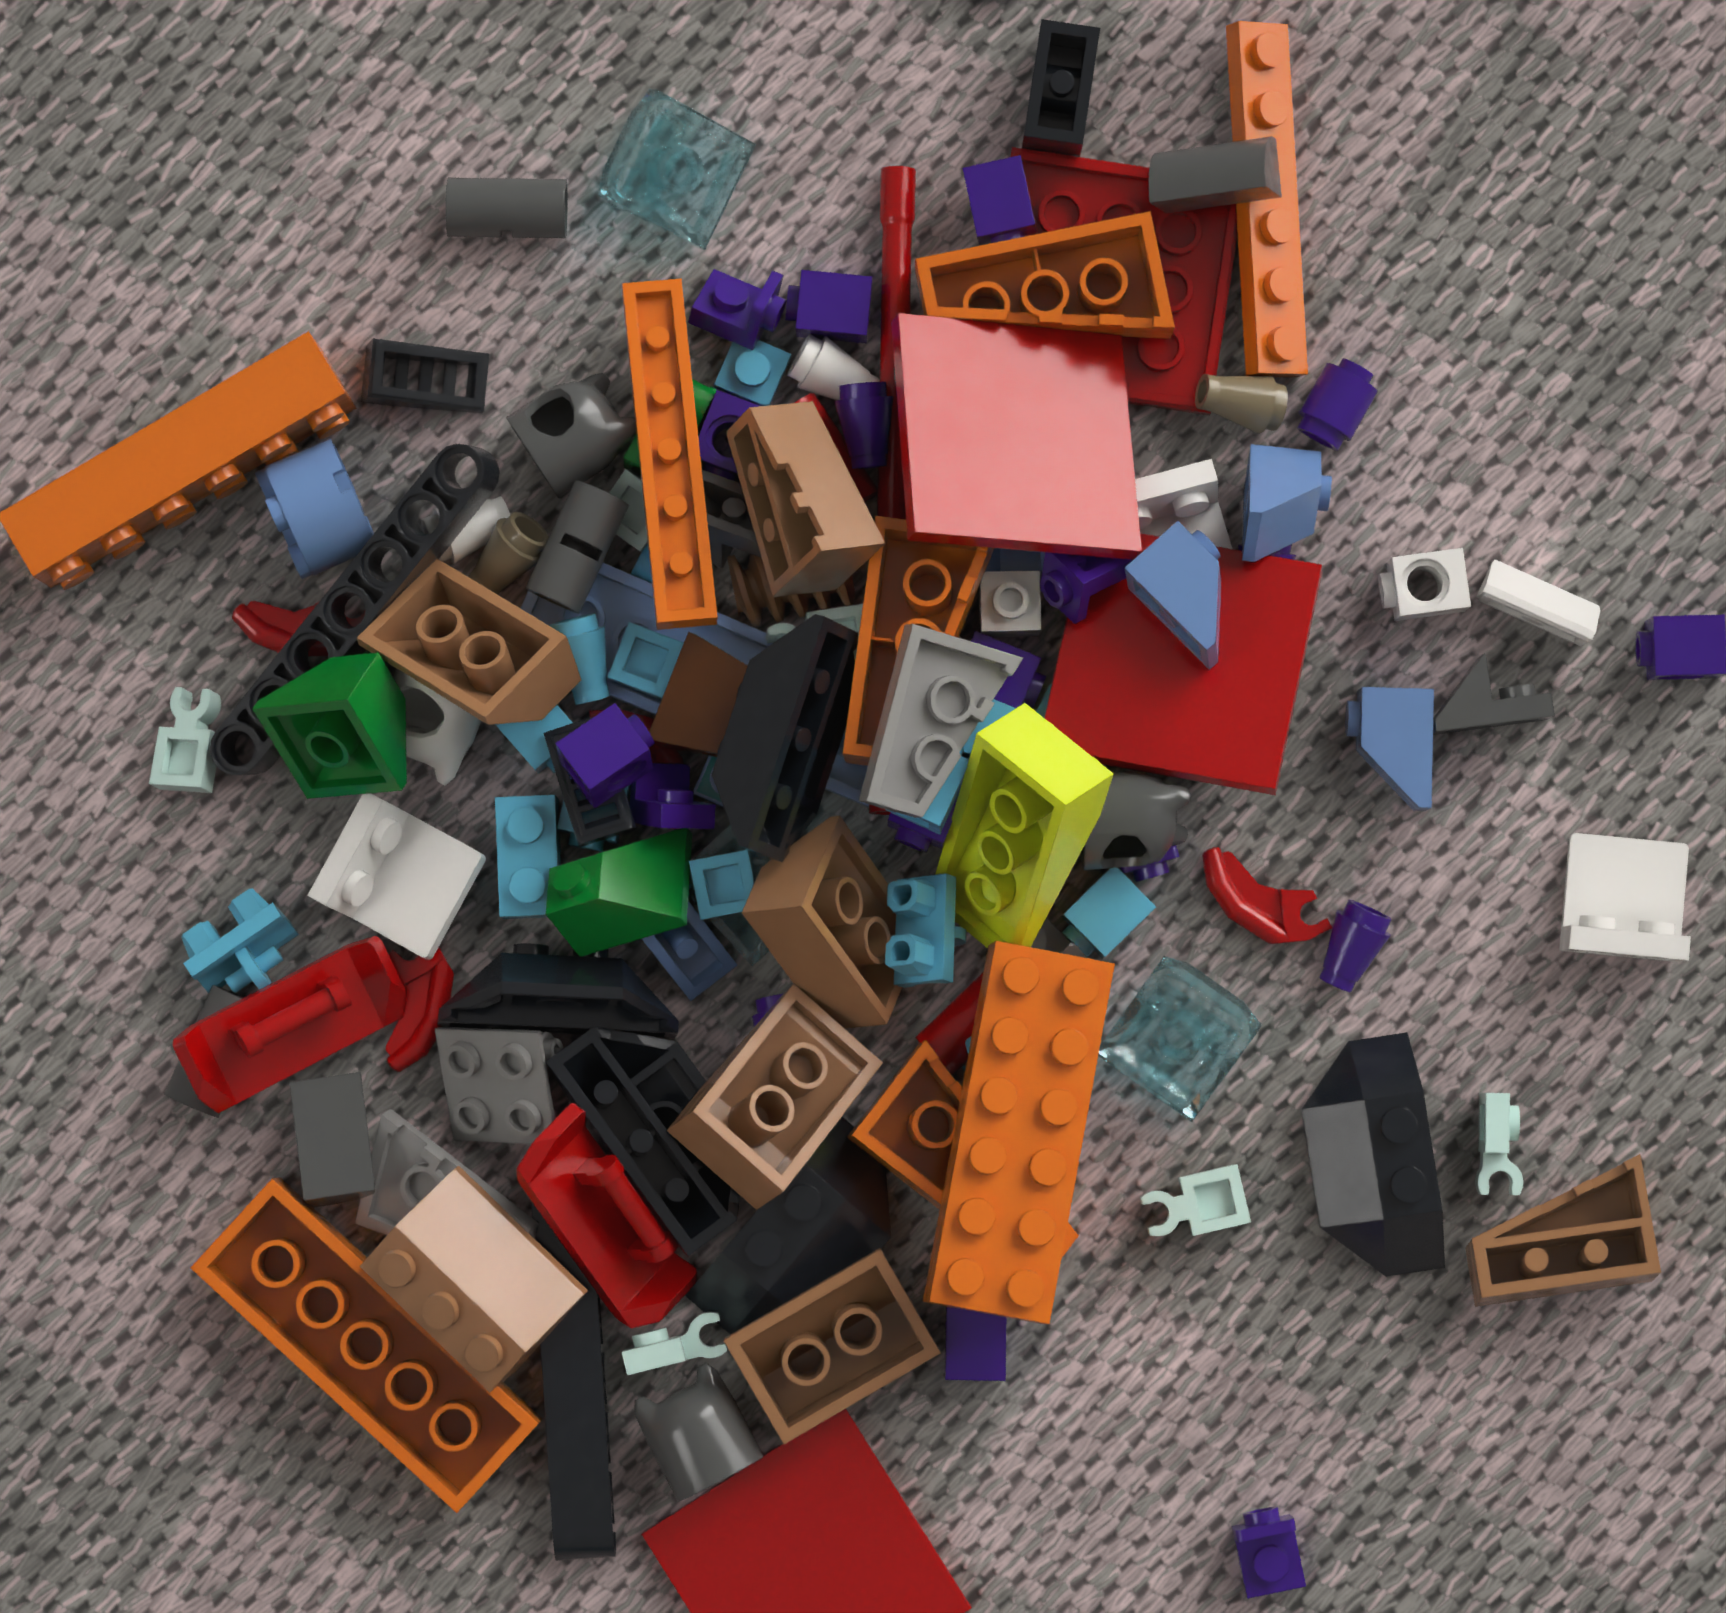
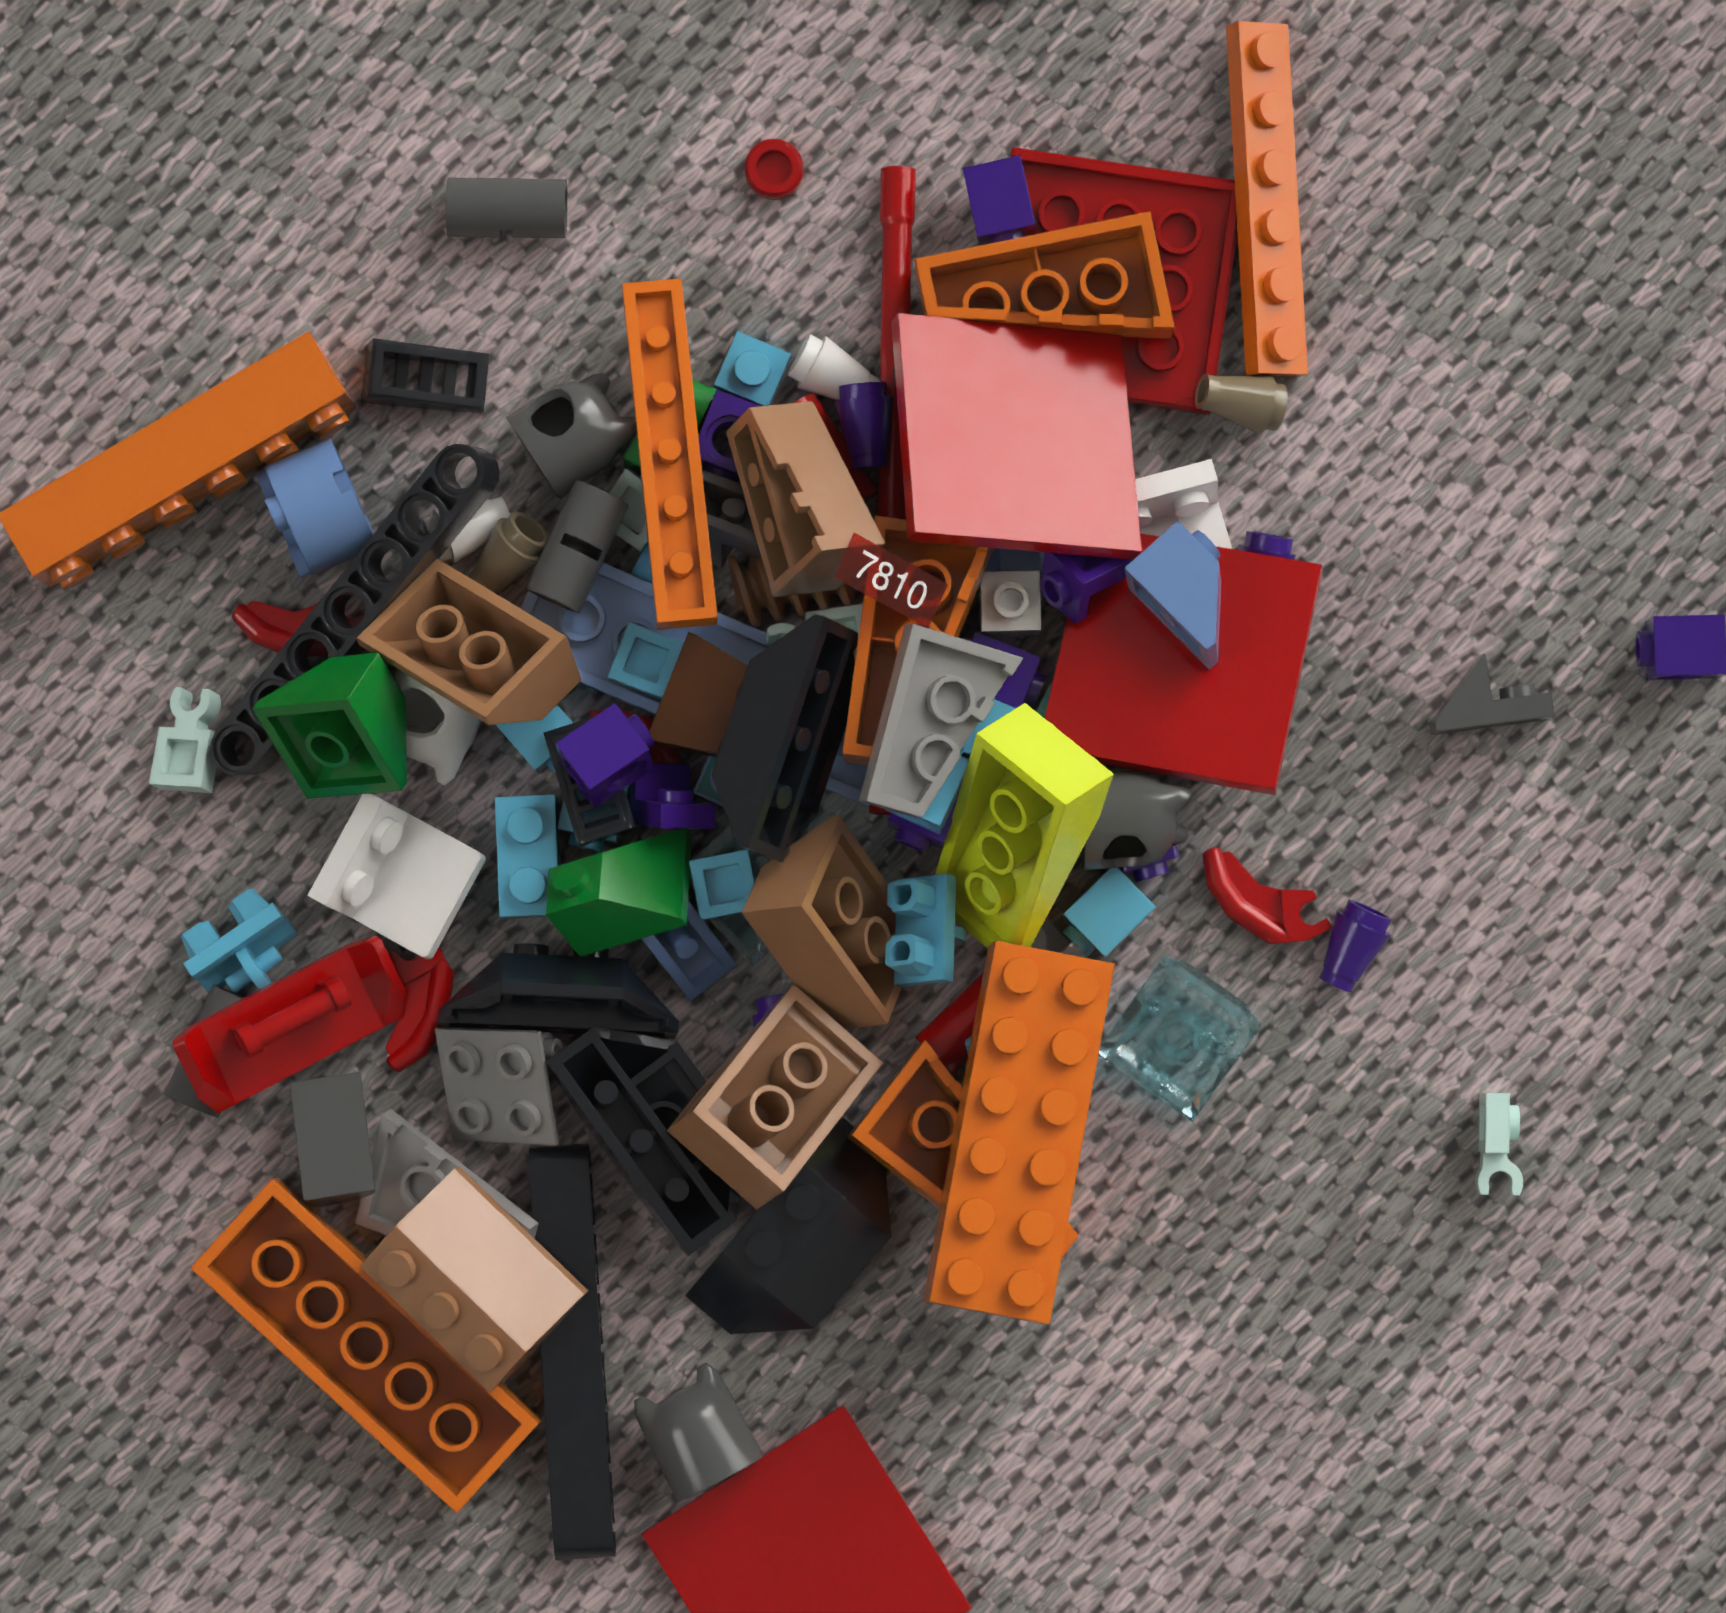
red piece [517,1103,697,1329] -> none
medium azure cone [549,613,610,705] -> none
clear light blue slope [598,89,756,250] -> none
light aqua plate [622,1312,728,1375] -> none
dark purple bracket [688,269,787,350] -> none
medium nougat slope [723,1248,940,1444] -> none
dark purple brick [785,270,872,344] -> none
dark purple brick [944,1306,1007,1381] -> none
black brick [1022,19,1100,157] -> none
light aqua plate [1140,1164,1251,1236] -> none
dark grey brick [1149,136,1282,214] -> none
dark purple bracket [1232,1507,1306,1599] -> none
medium blue slope [1242,444,1332,562] -> none
dark purple brick [1297,358,1378,451] -> none
black wedge [1301,1032,1445,1277] -> none
medium blue slope [1345,687,1434,811] -> none
white brick [1378,548,1471,621] -> none
medium nougat wedge [1465,1154,1661,1307] -> none
white slope [1476,560,1600,646] -> none
white bracket [1559,833,1691,962] -> none
none -> red tile [745,139,804,200]
none -> clear red sticker [834,532,948,628]

